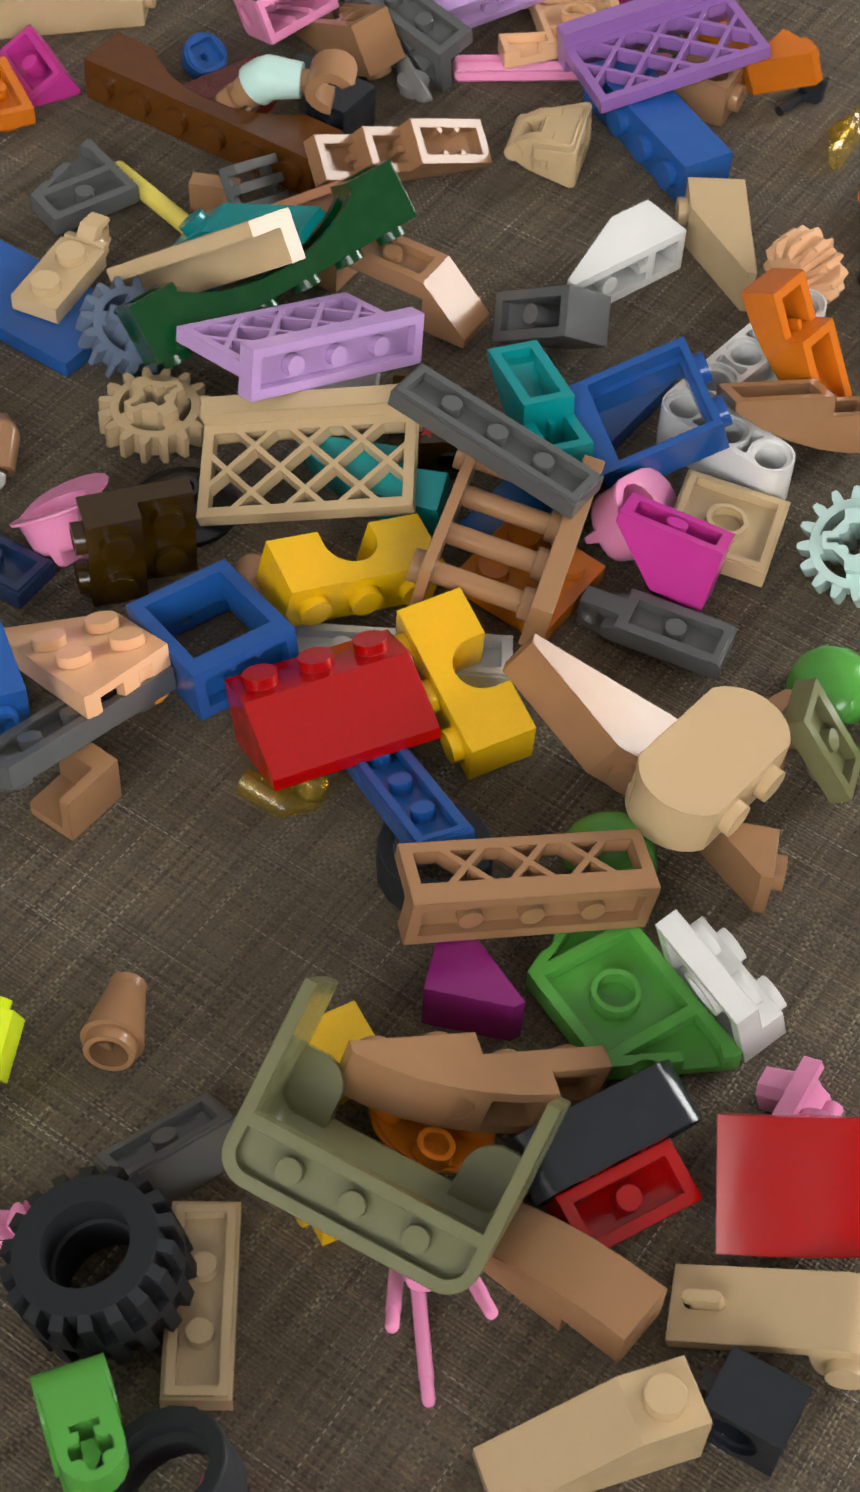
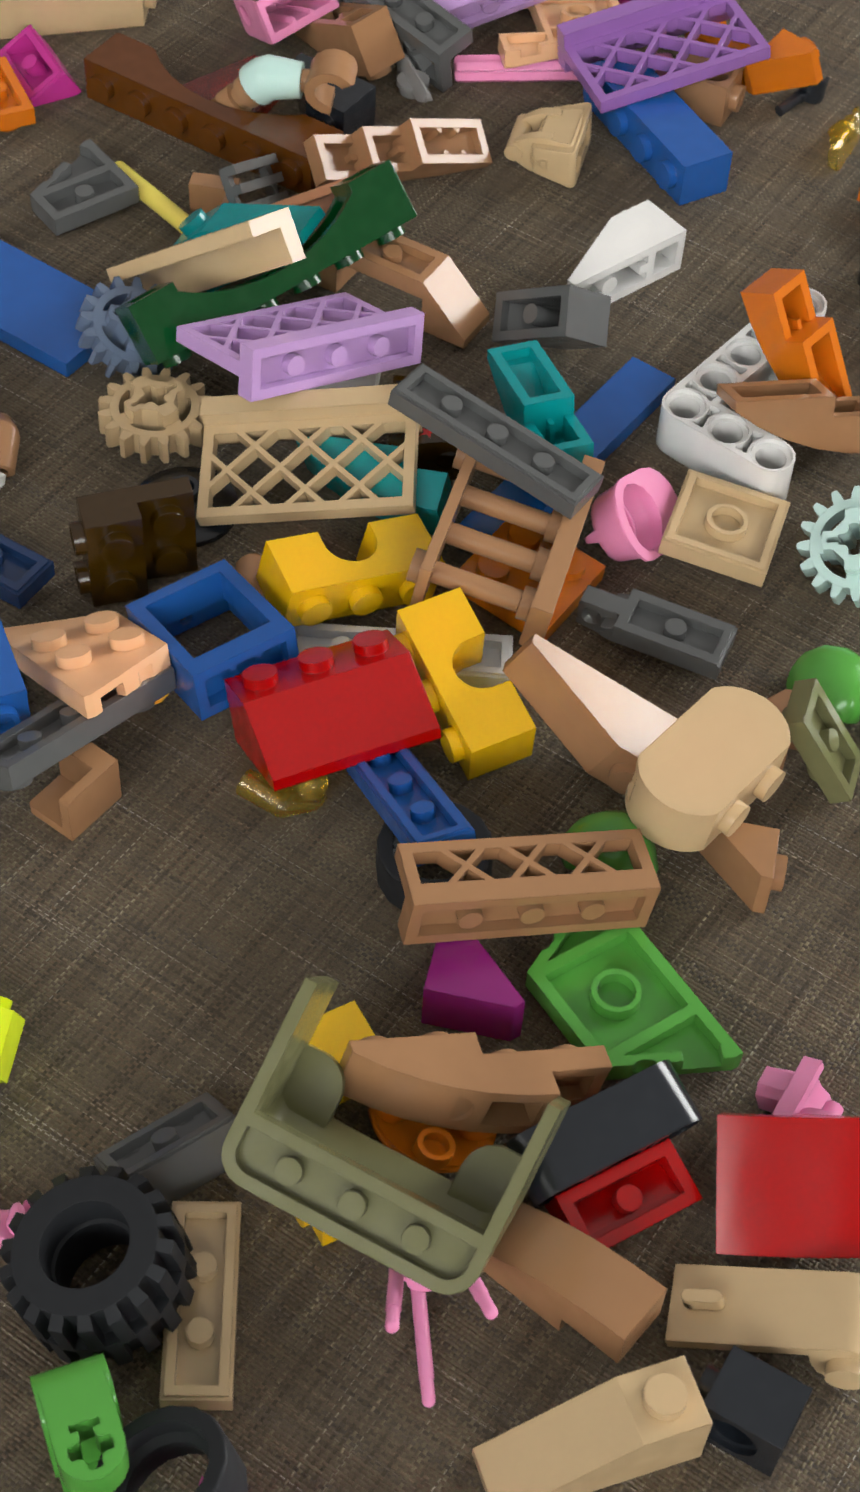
bright pink piece [9,473,110,567] -> none
tan hinge [11,212,111,324] -> none
medium nougat cone [80,972,147,1071] -> none
blue tile [180,32,228,81] -> none
blue window [569,336,733,490] -> none
dark pink slope [616,492,735,611] -> none
white plate [655,909,787,1063] -> none
tan slope [675,177,757,311] -> none
light nougat gear [763,225,849,304] -> none

